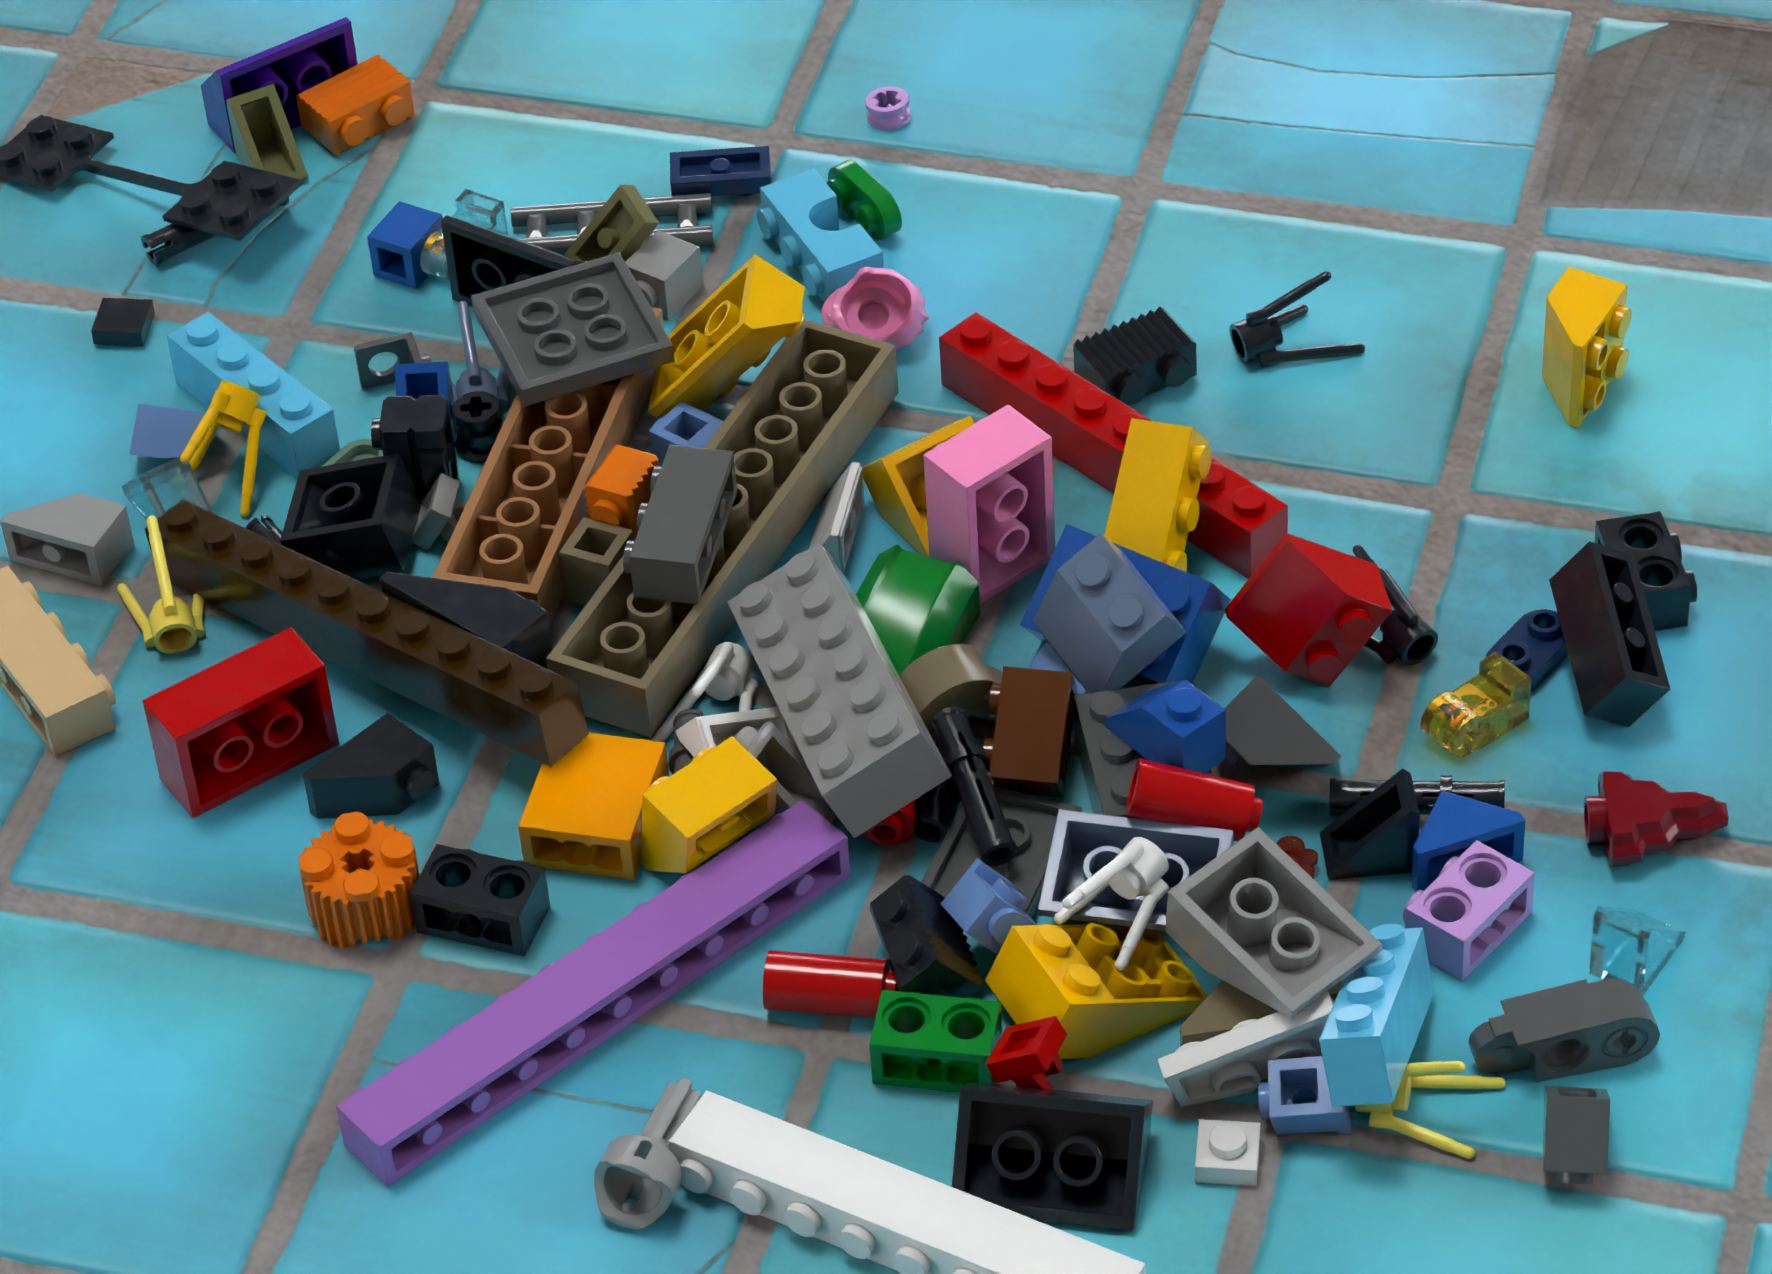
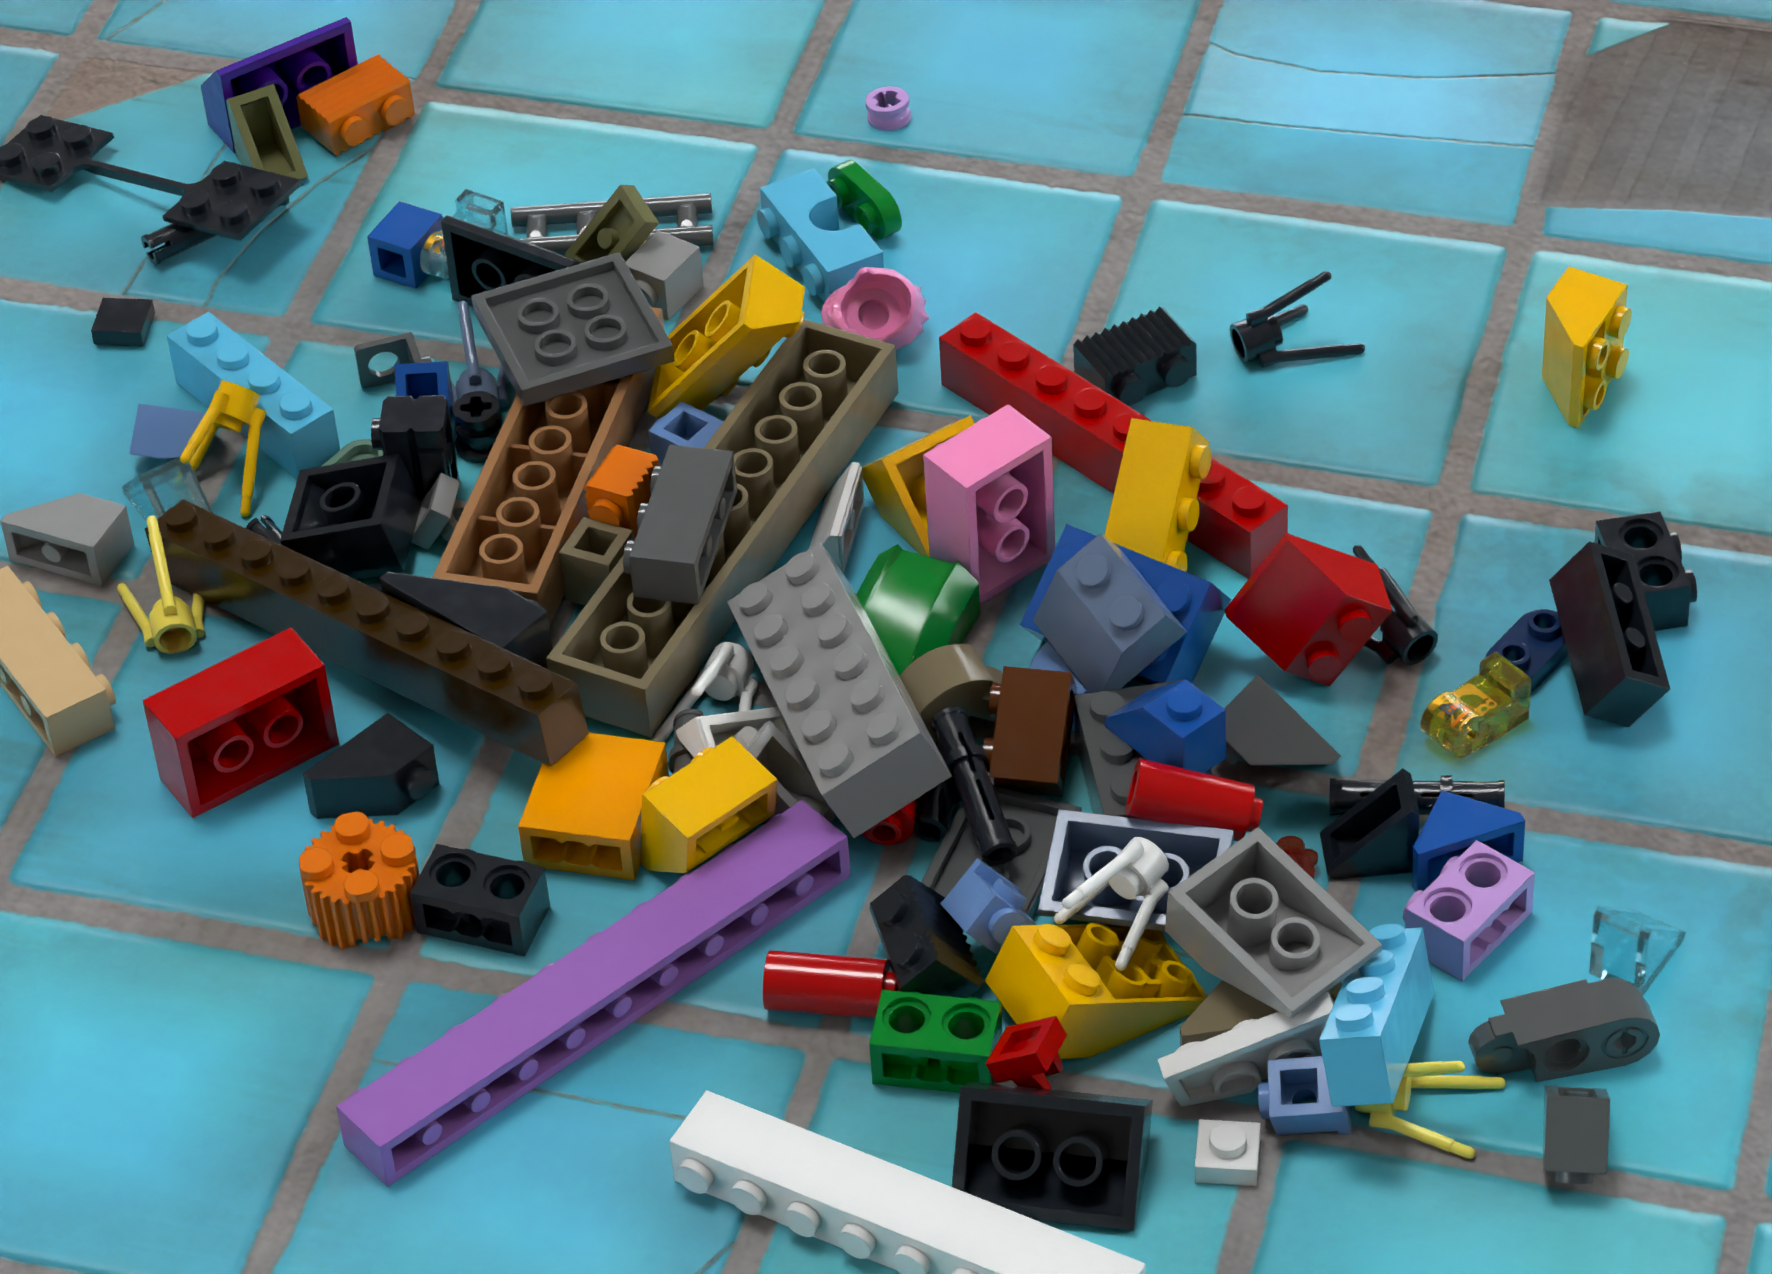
light grey piece [594,1077,701,1230] -> none
dark blue plate [670,146,771,197] -> none
dark red rock [1584,771,1729,867] -> none

